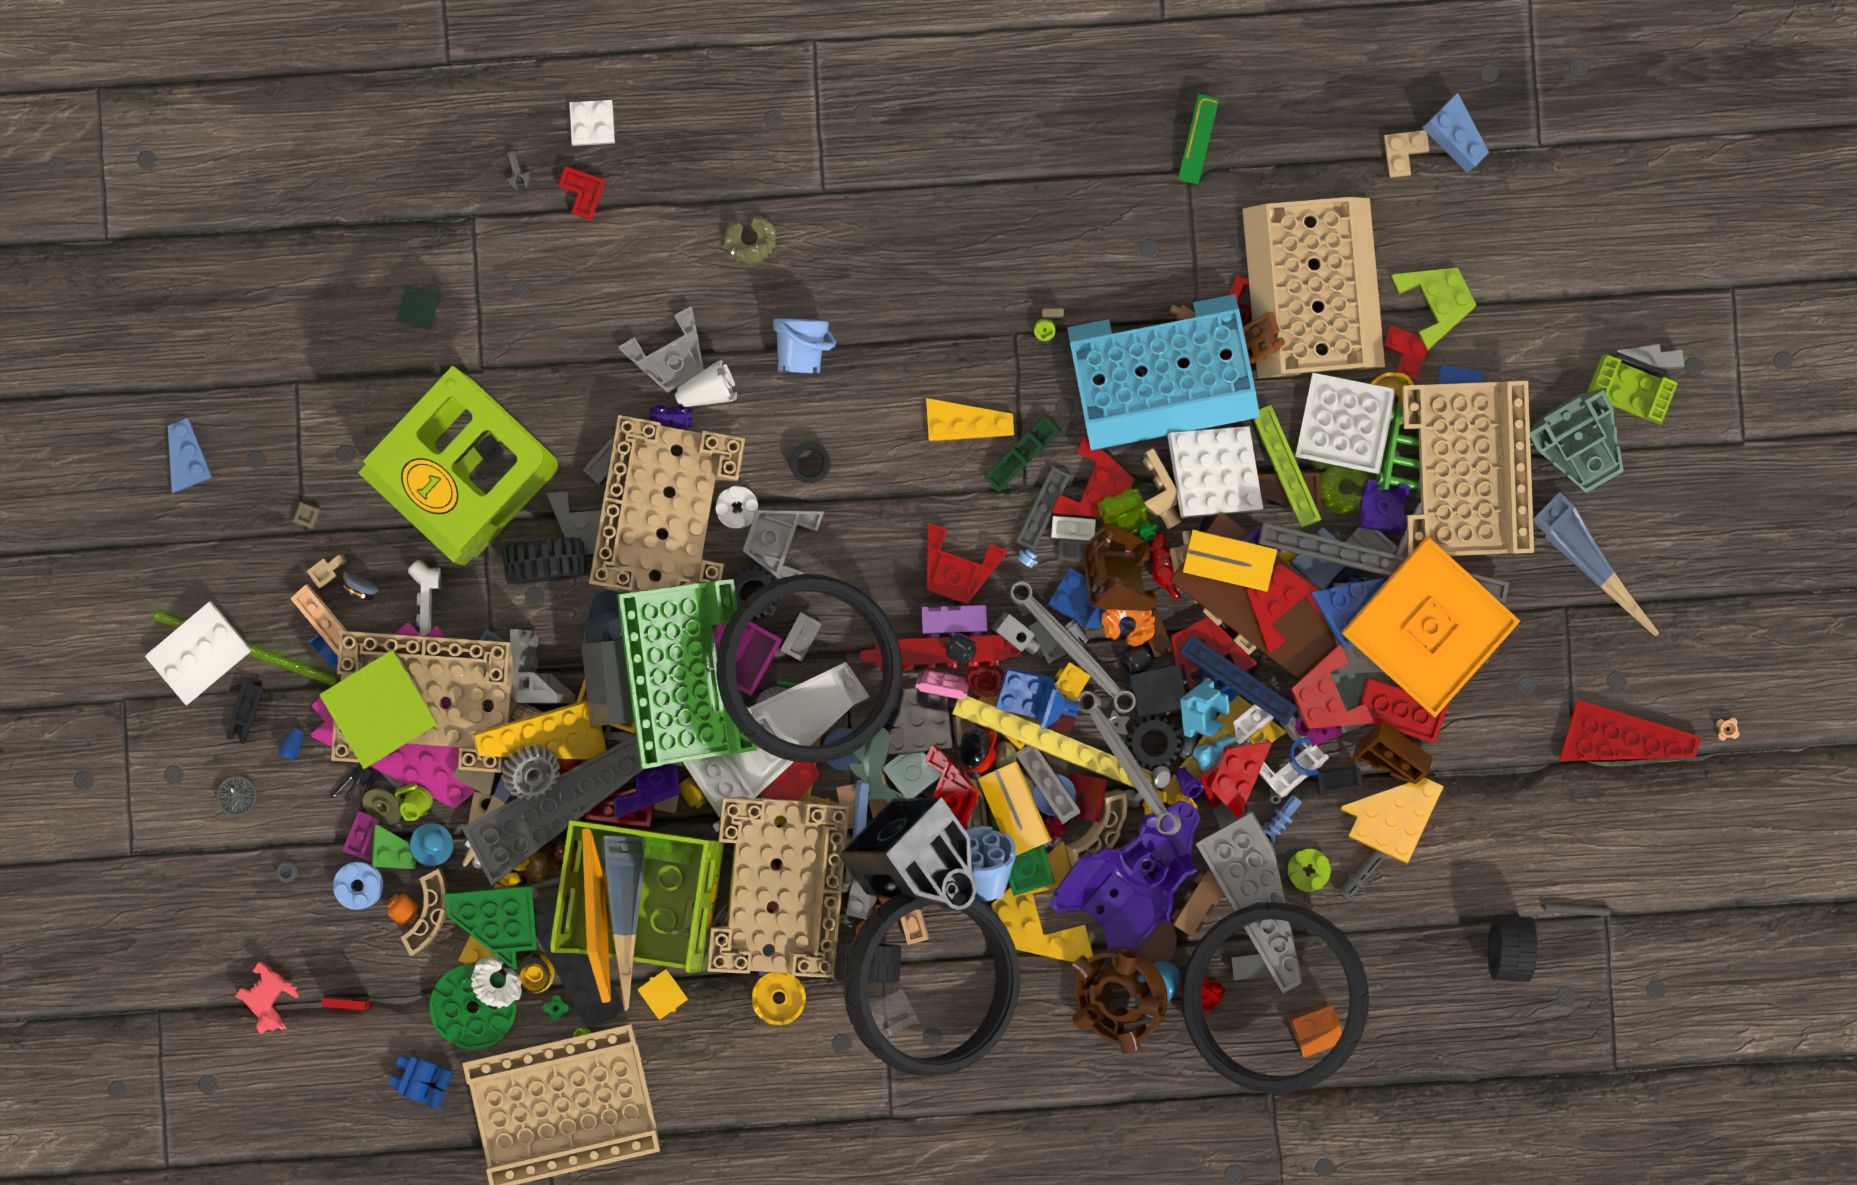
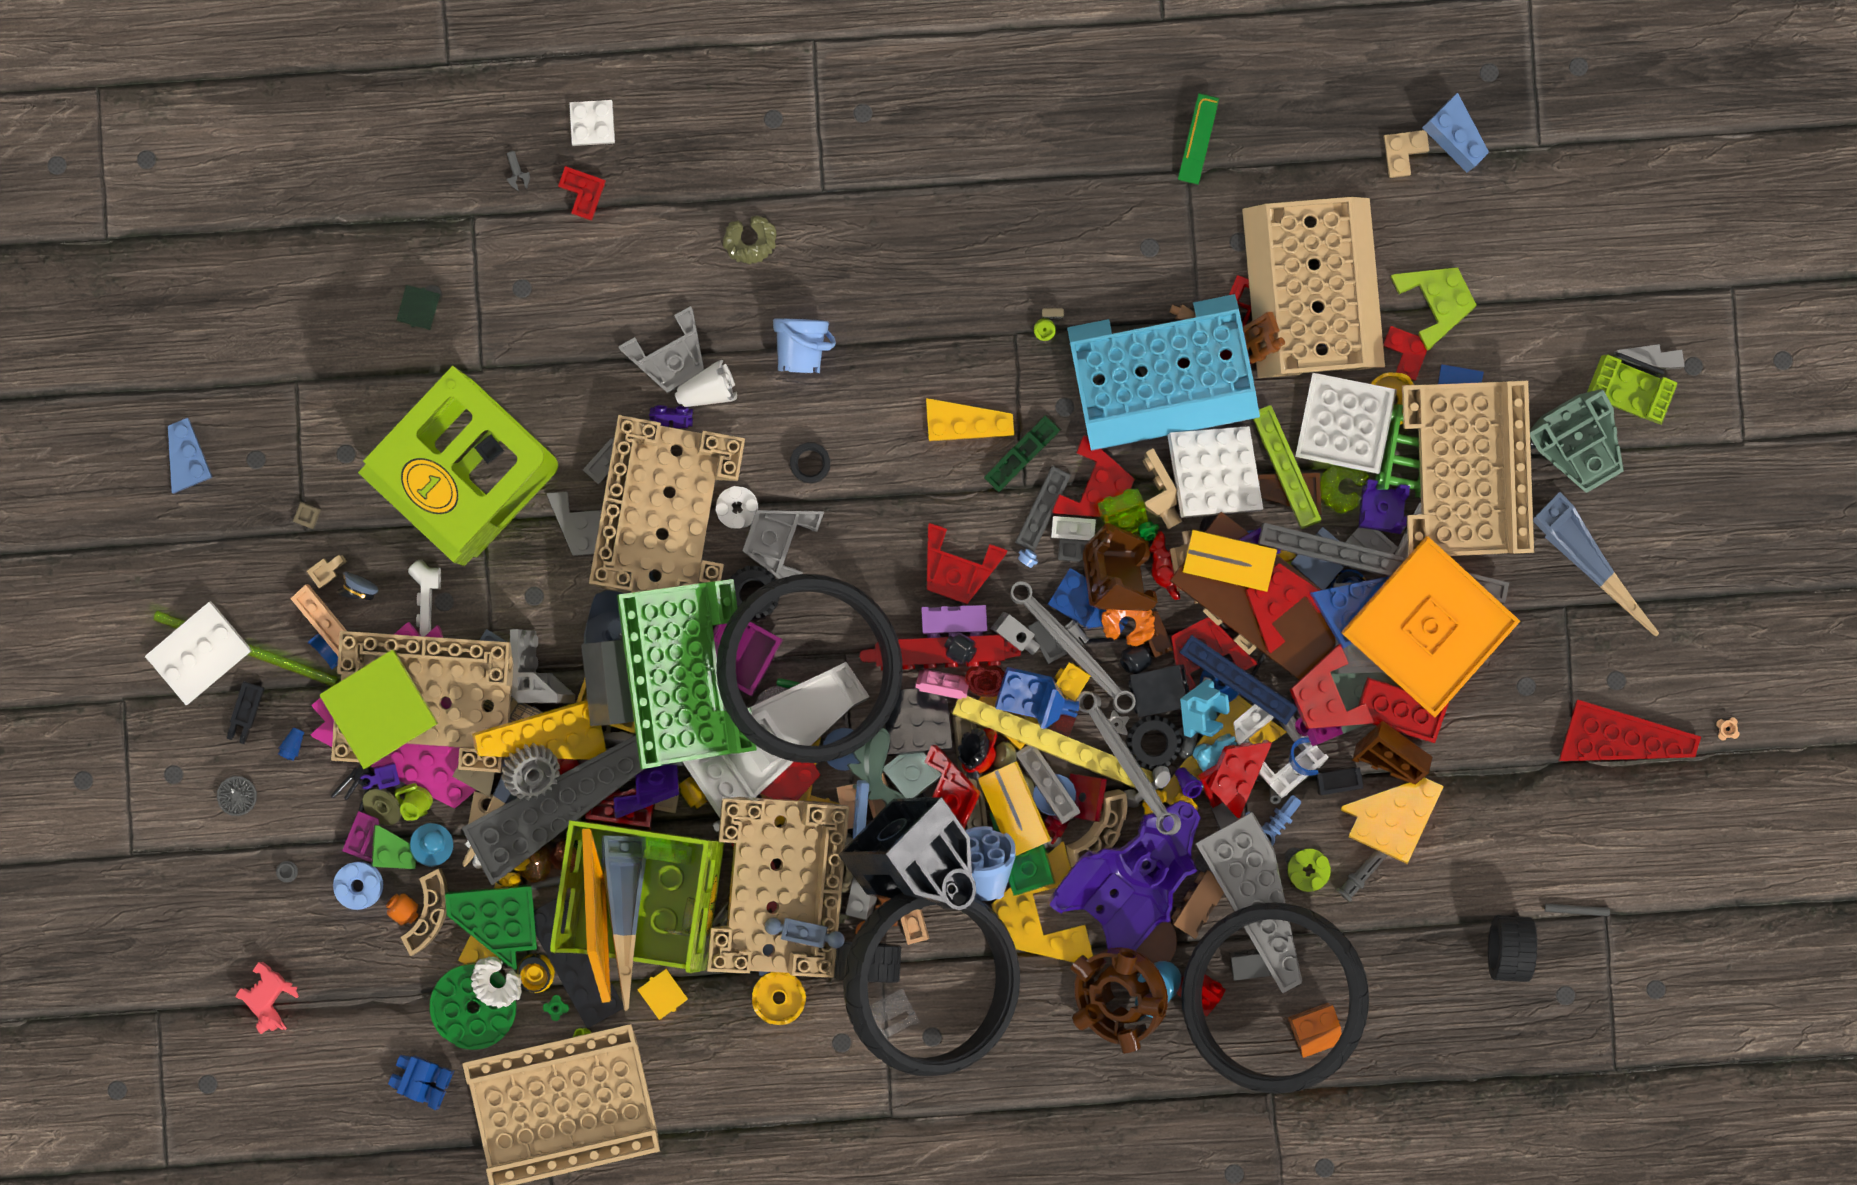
red tile [321,996,371,1010] -> none
black tyre [502,537,587,584] -> none
light grey hinge [781,612,822,662] -> none
none -> dark purple plate [360,762,400,790]
none -> sand blue plate [765,918,845,948]

